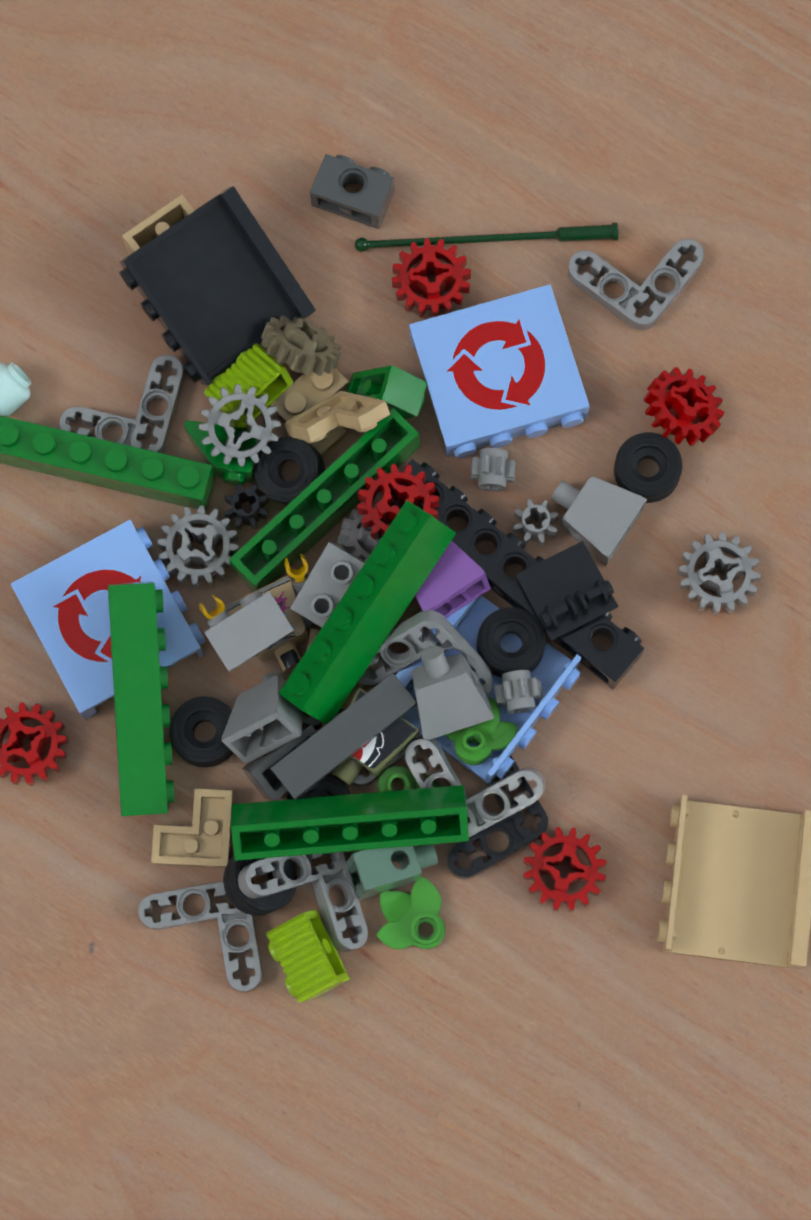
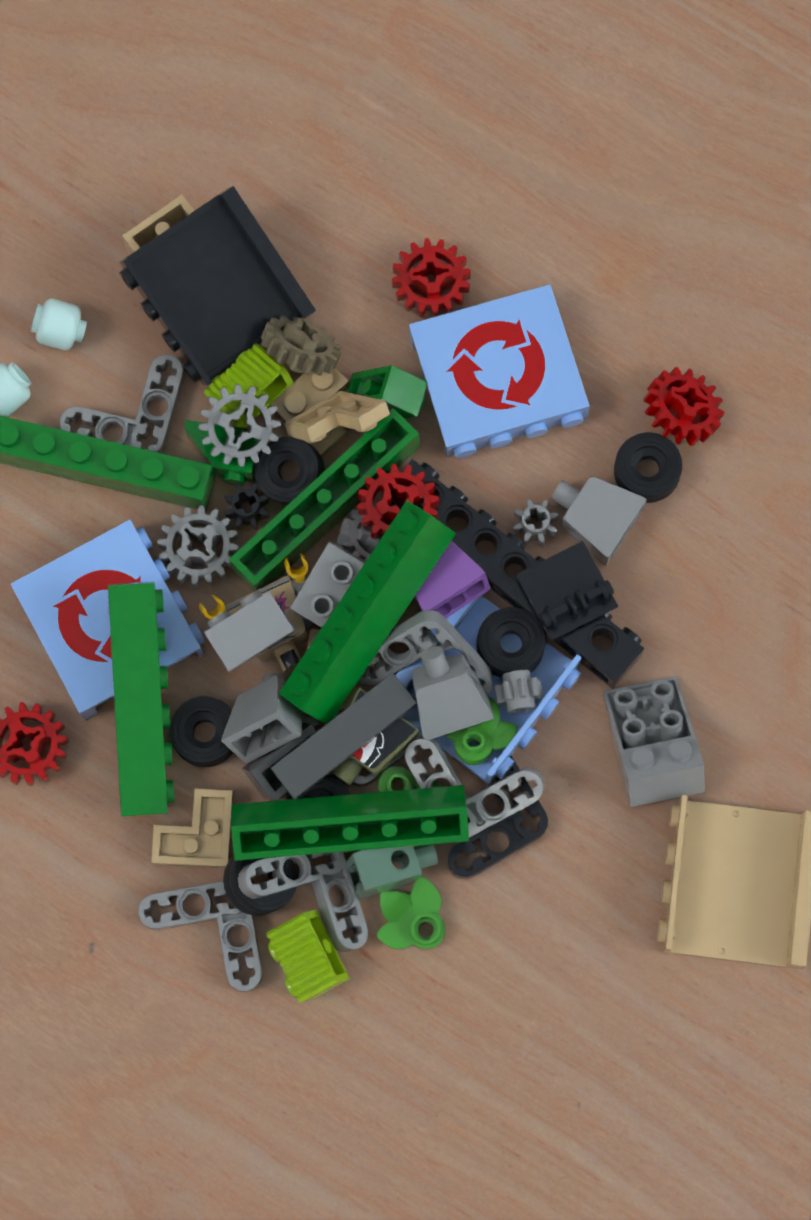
dark grey brick [310,154,394,229] -> none
dark green piece [355,222,618,252] -> none
light grey gear [471,448,516,491] -> none
red gear [523,827,607,912] -> none
light grey beam [568,239,704,330] -> none
light grey gear [677,532,761,616] -> none
none -> light aqua head [30,298,87,351]
none -> light grey slope [603,676,705,807]

